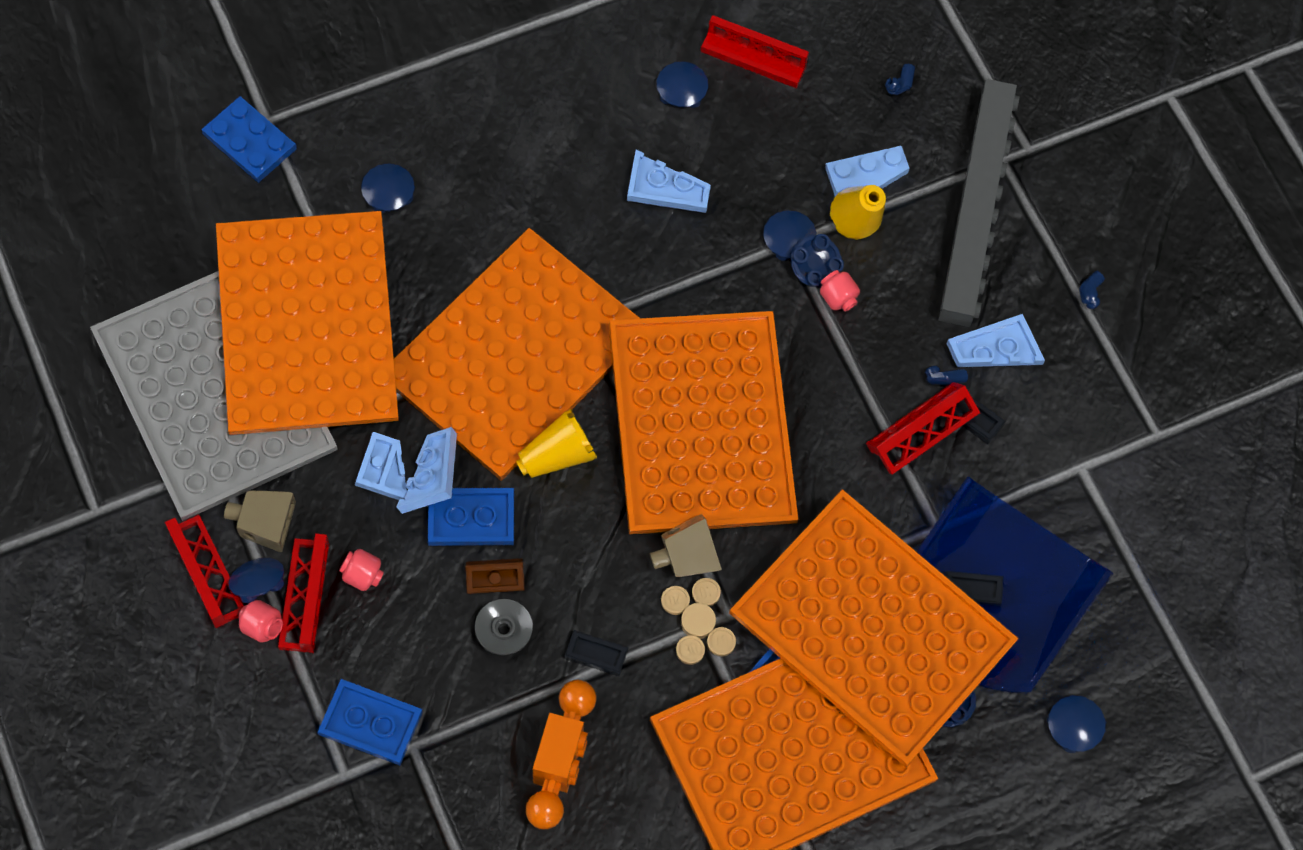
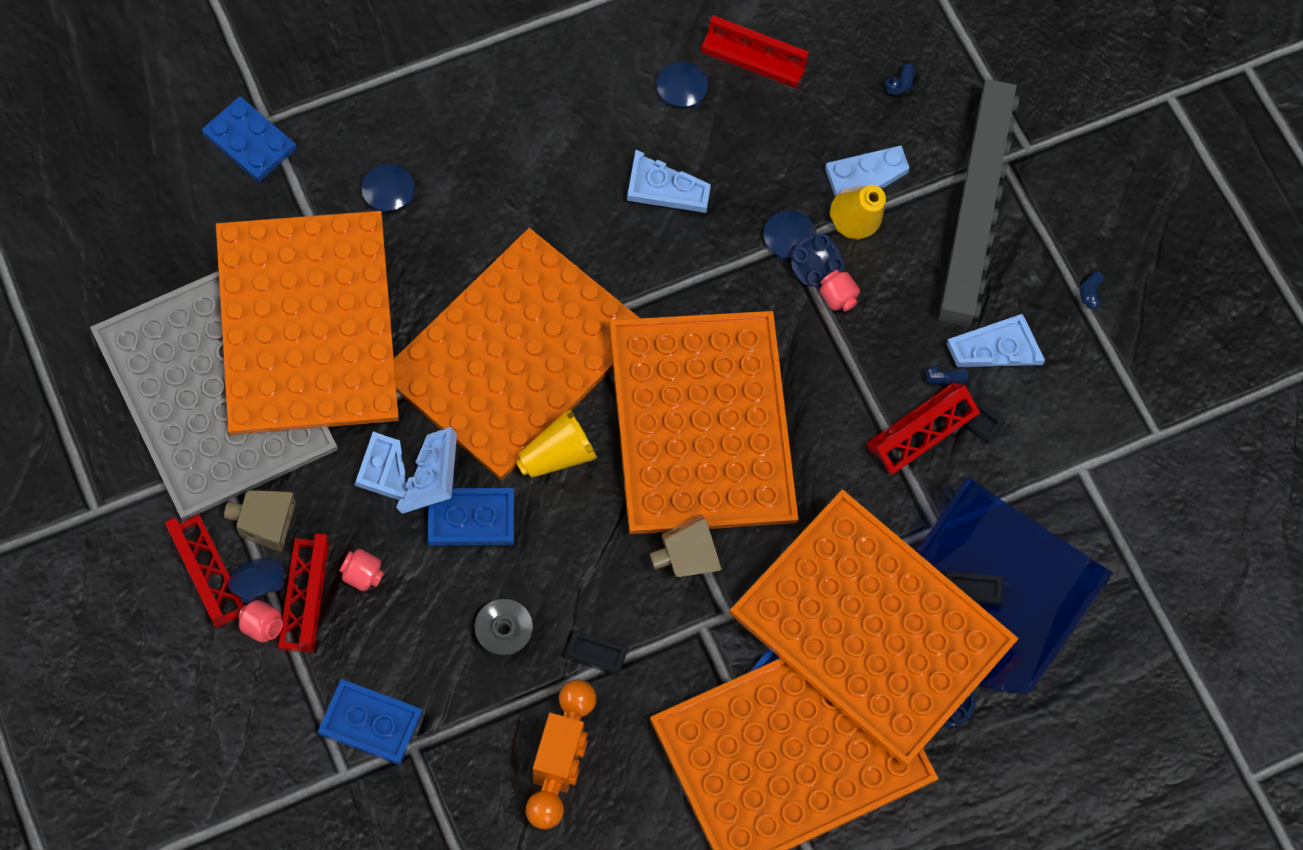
reddish brown slope [466,558,524,594] -> none
tan piece [661,578,736,665] -> none
dark blue dish [1047,695,1105,753] -> none

